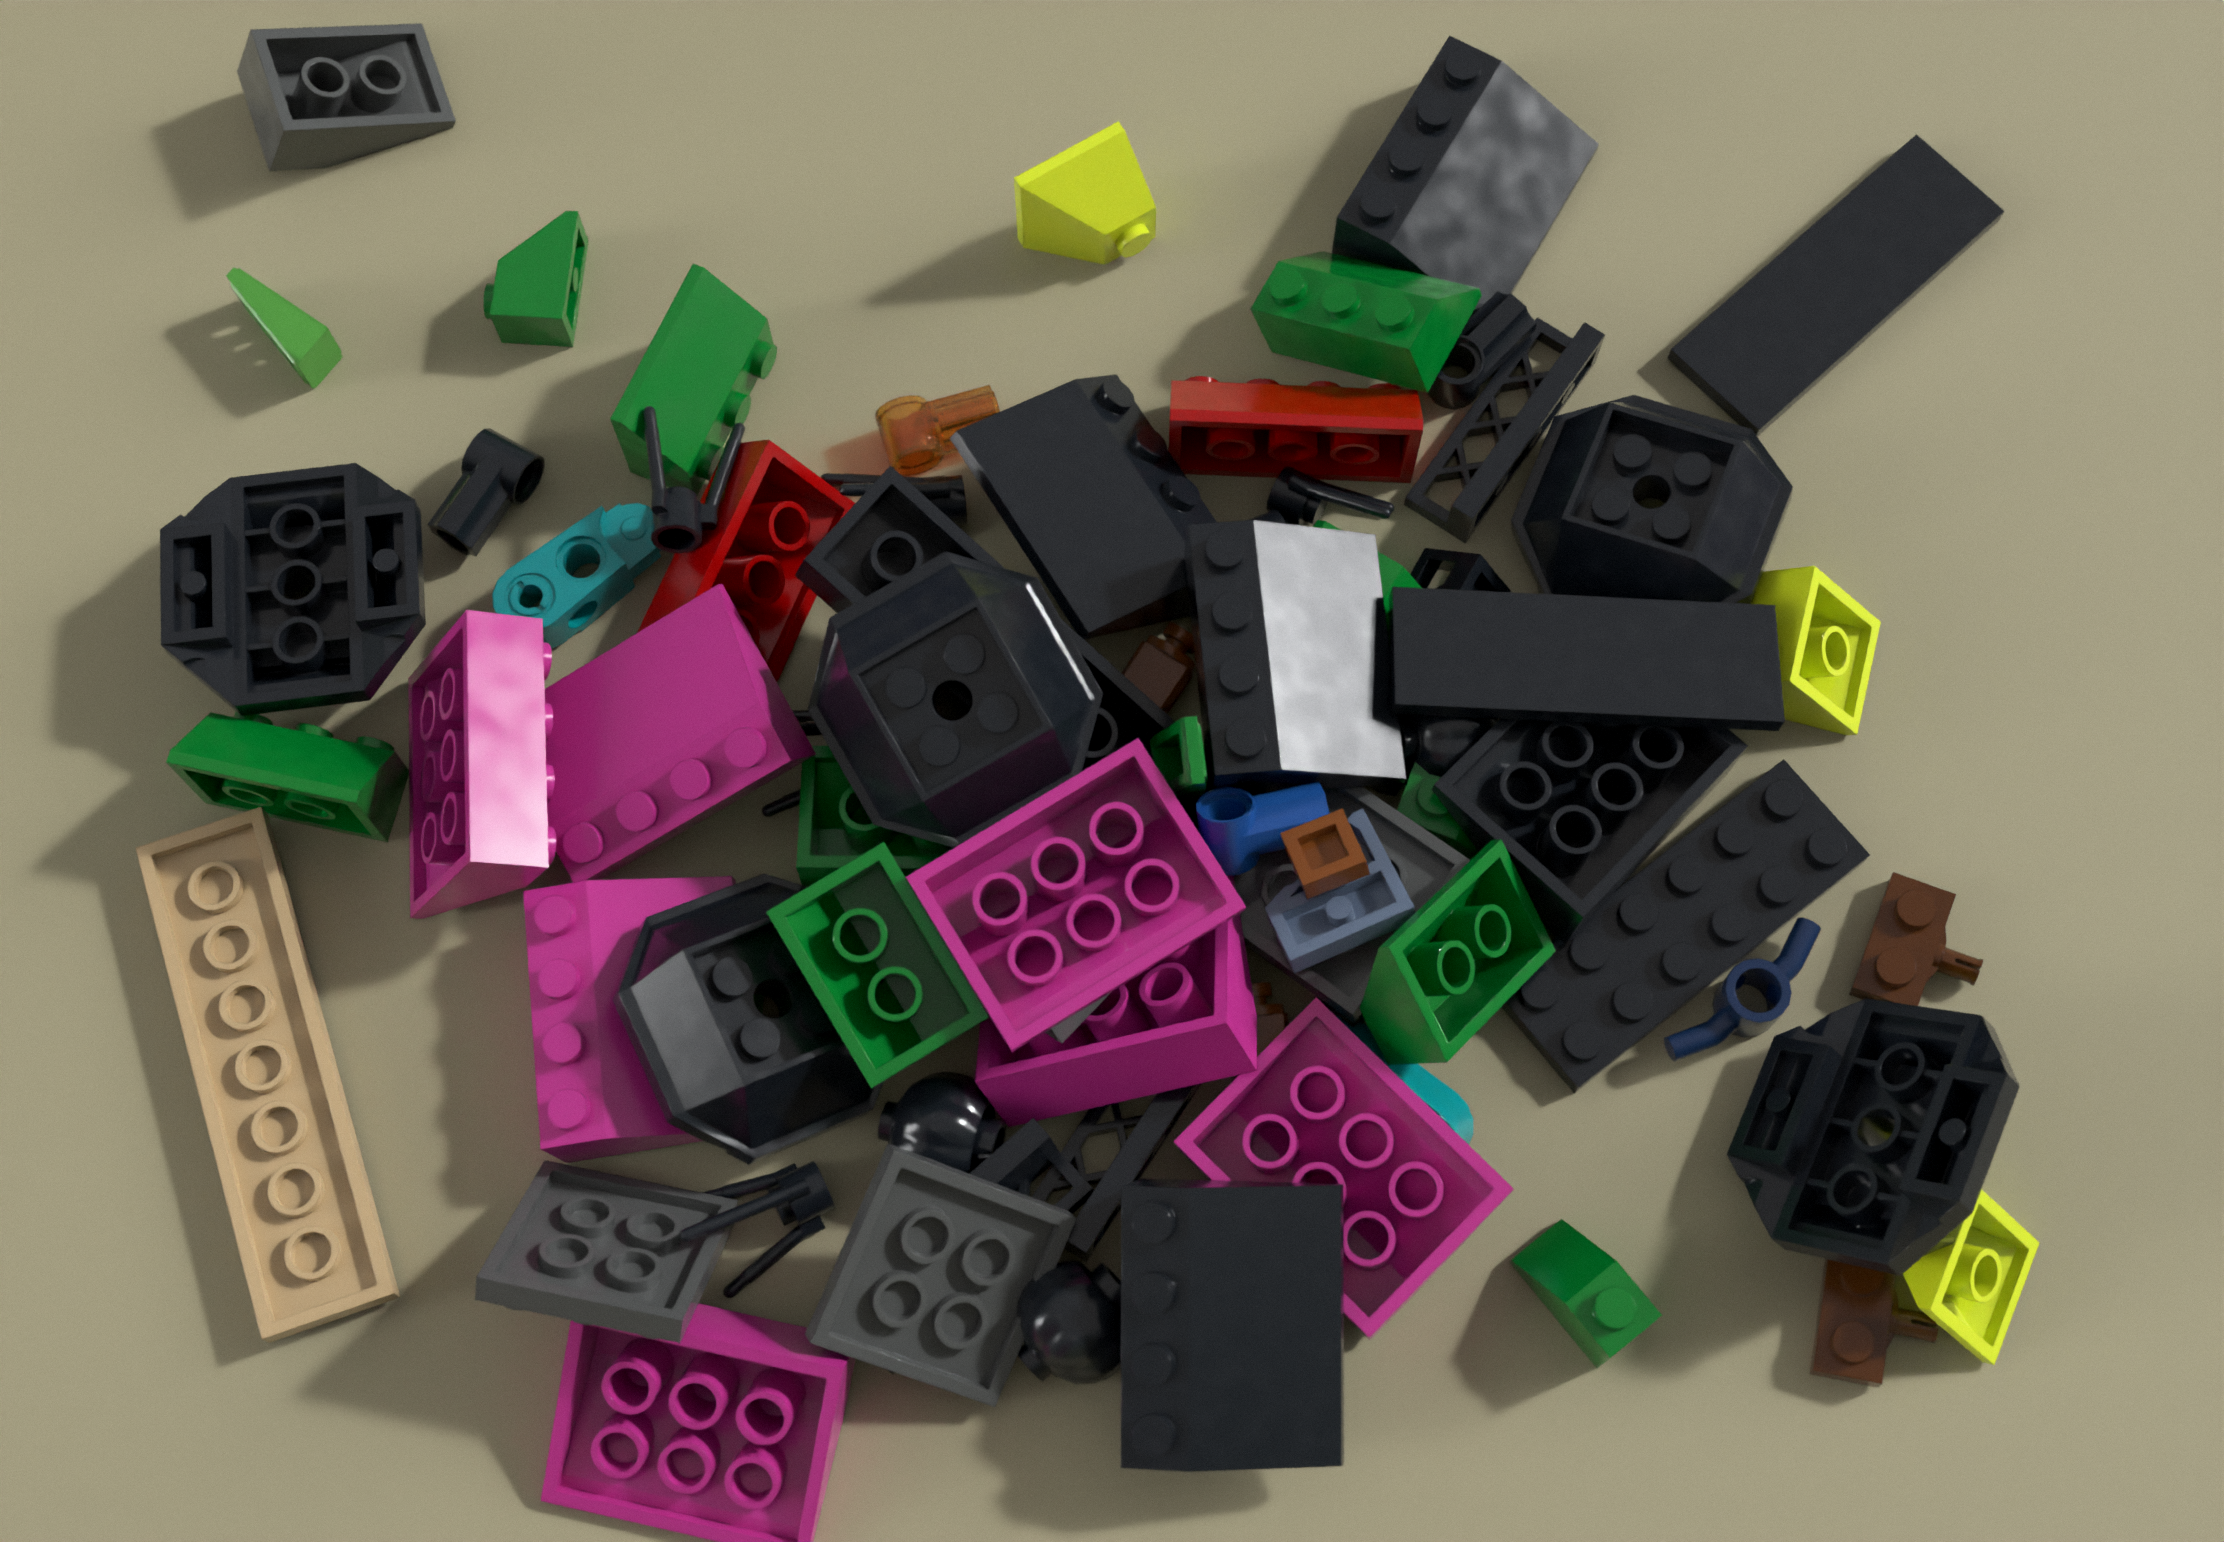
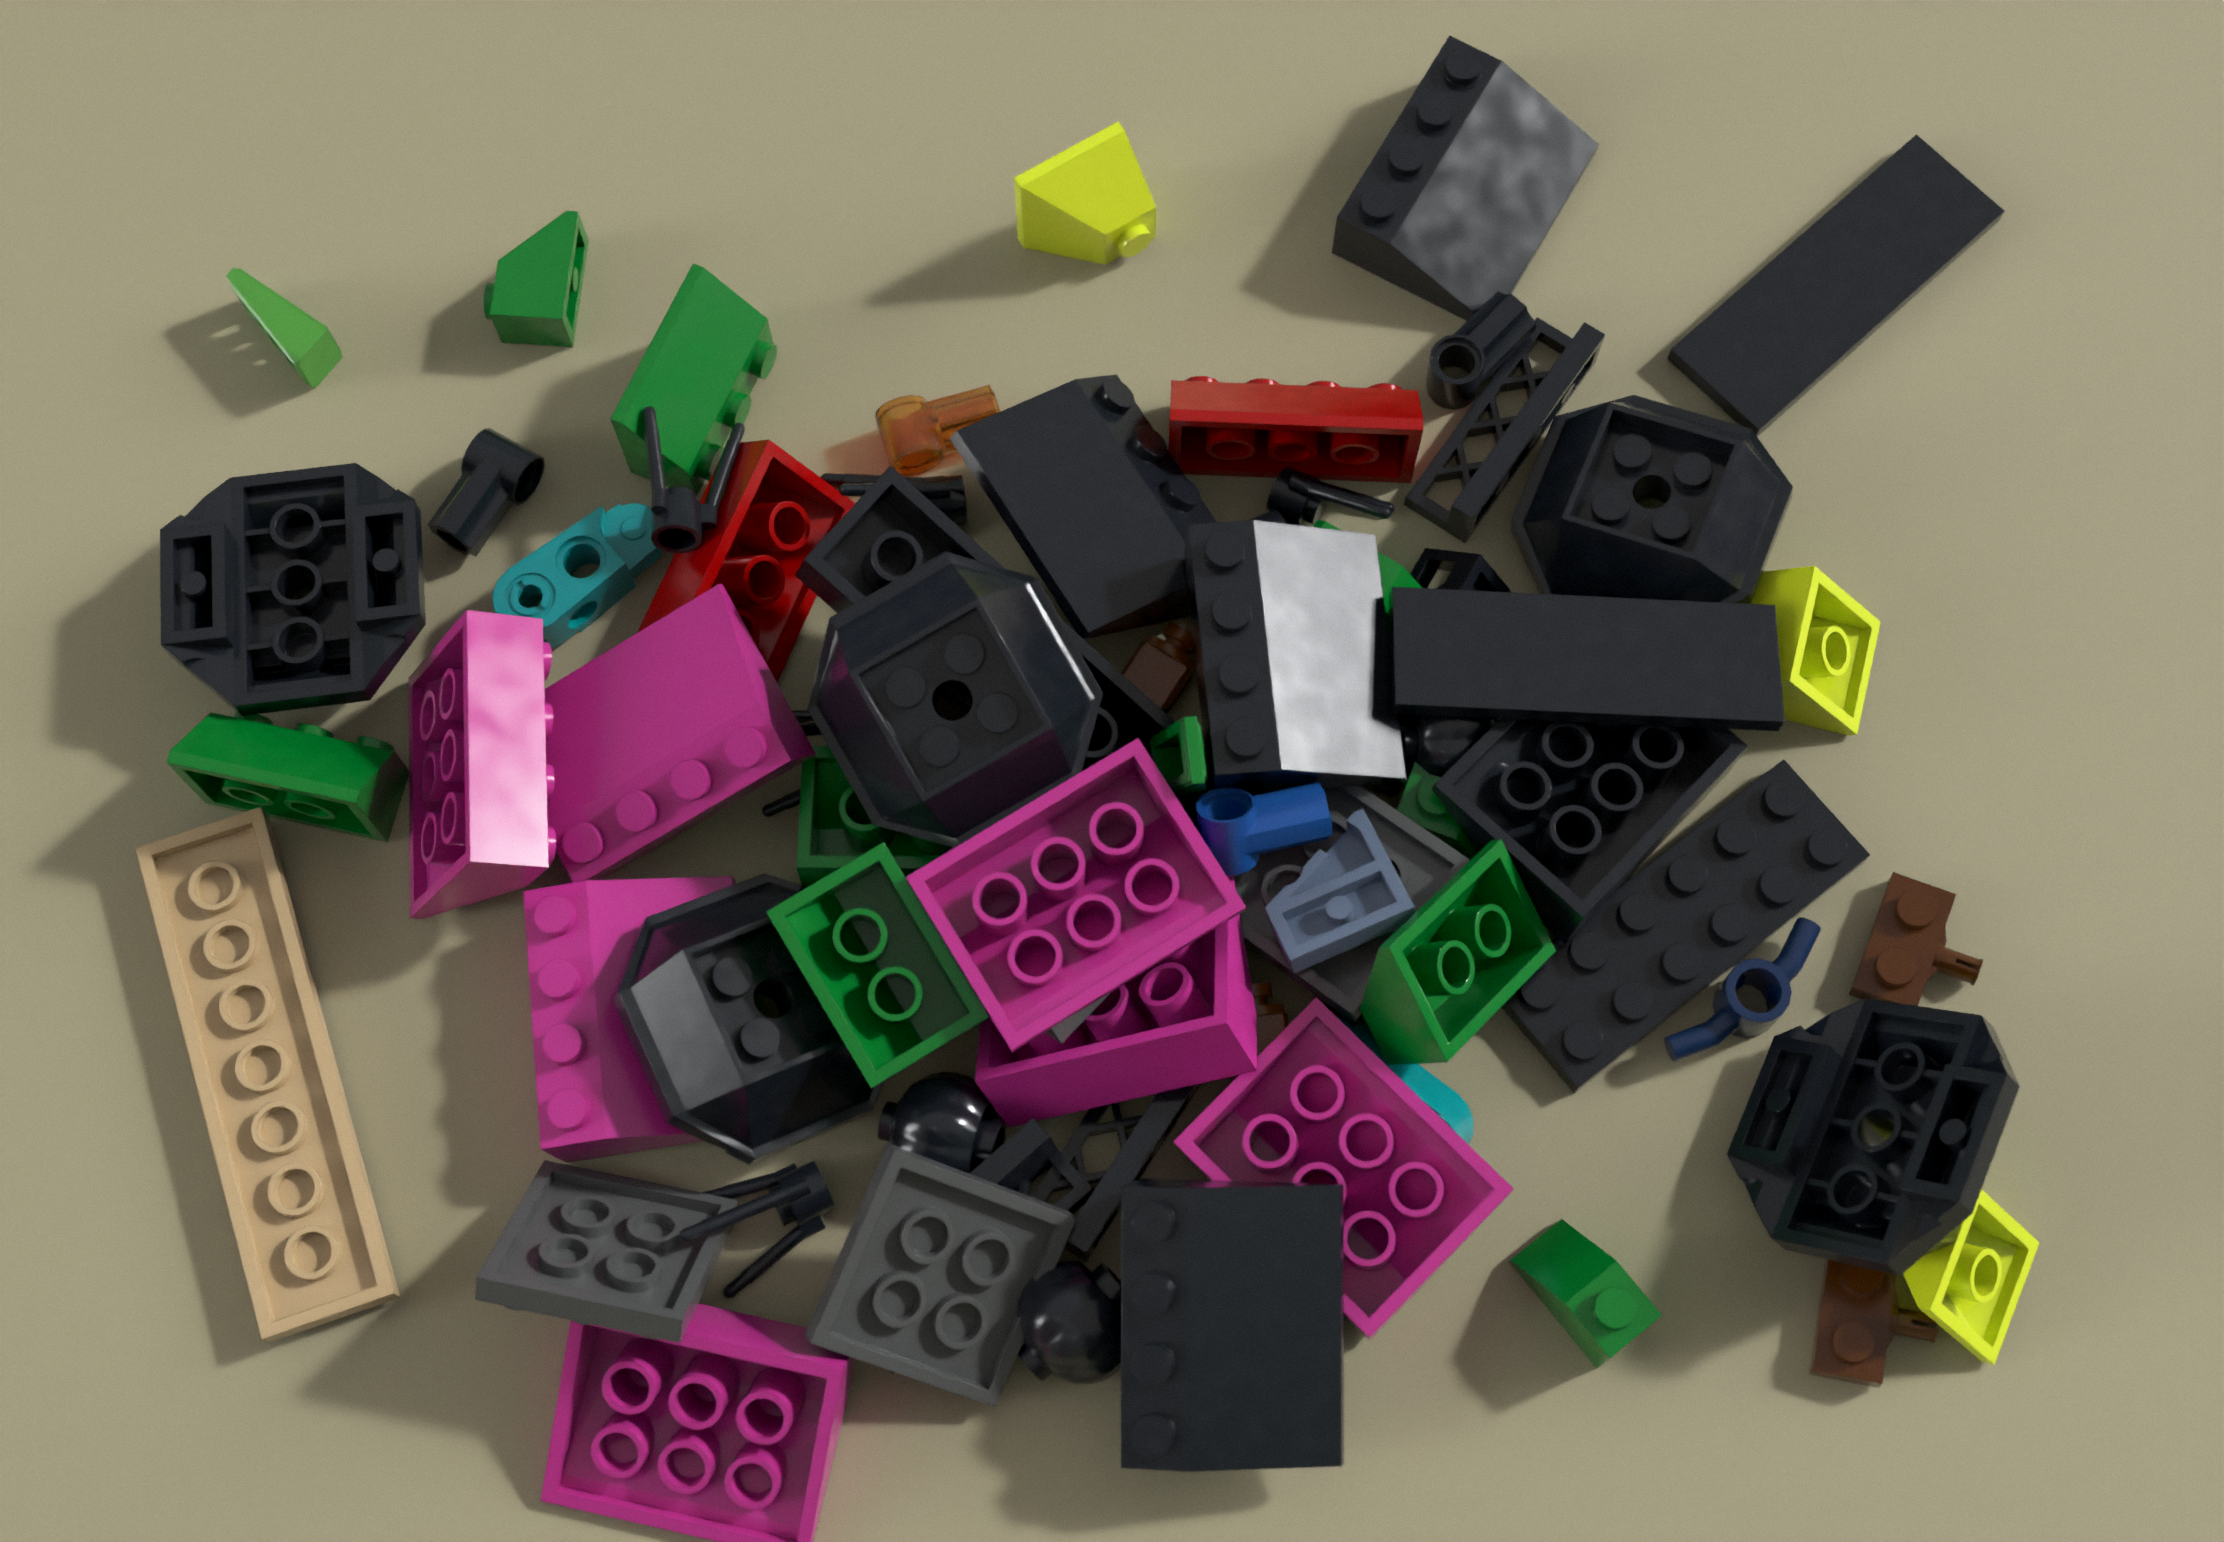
dark grey slope [237,23,456,171] -> none
green slope [1250,251,1482,393] -> none
dark orange plate [1280,808,1370,899] -> none

